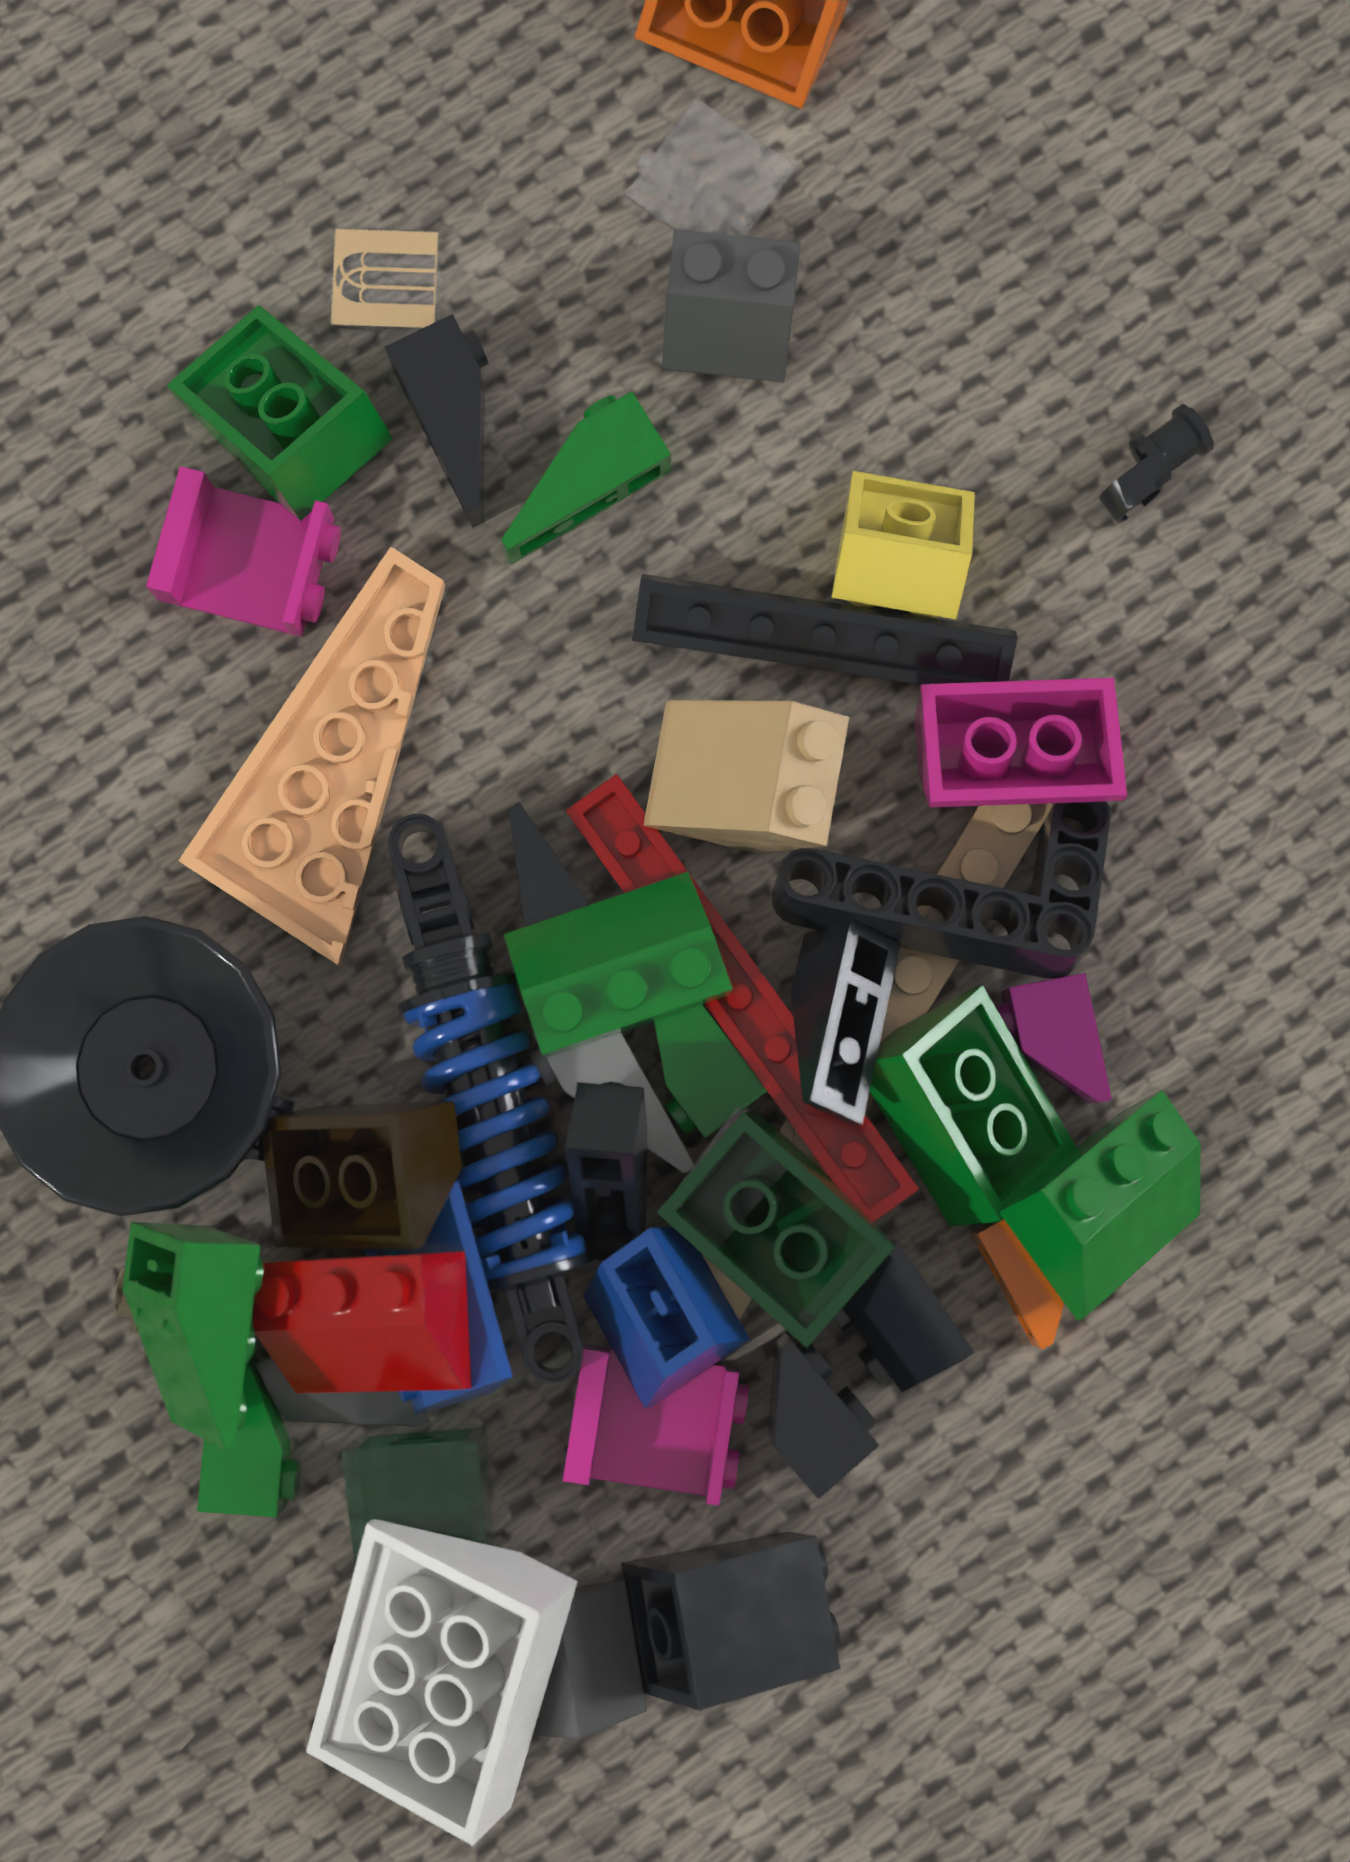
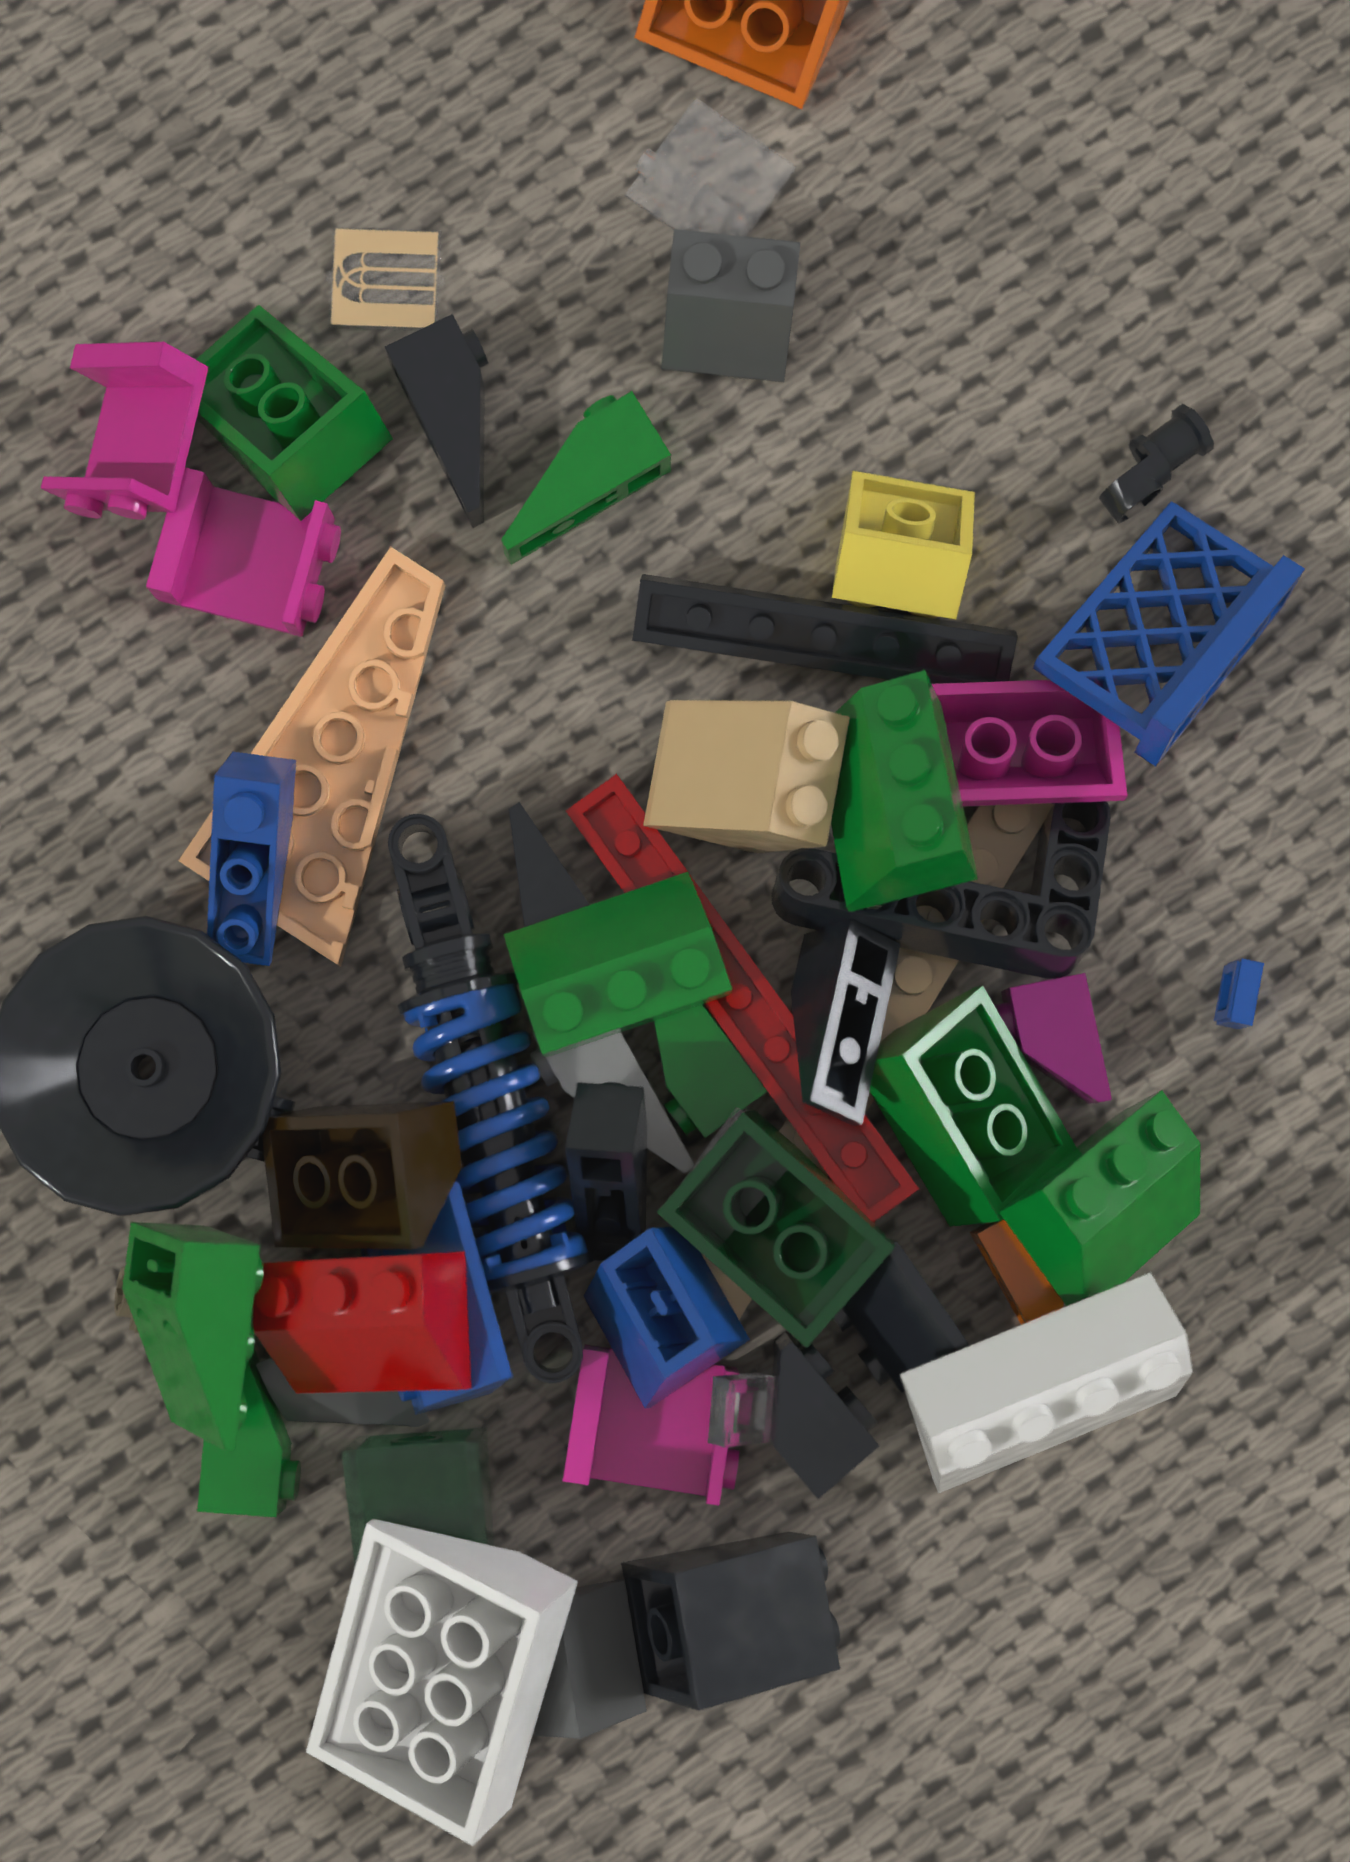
none -> dark pink panel [40,342,209,520]
none -> blue slope [207,751,296,966]
none -> clear tile [708,1372,775,1447]
none -> green slope [831,670,978,912]
none -> white slope [900,1273,1193,1493]
none -> blue fence [1033,501,1305,767]
none -> blue tile [1214,958,1264,1029]

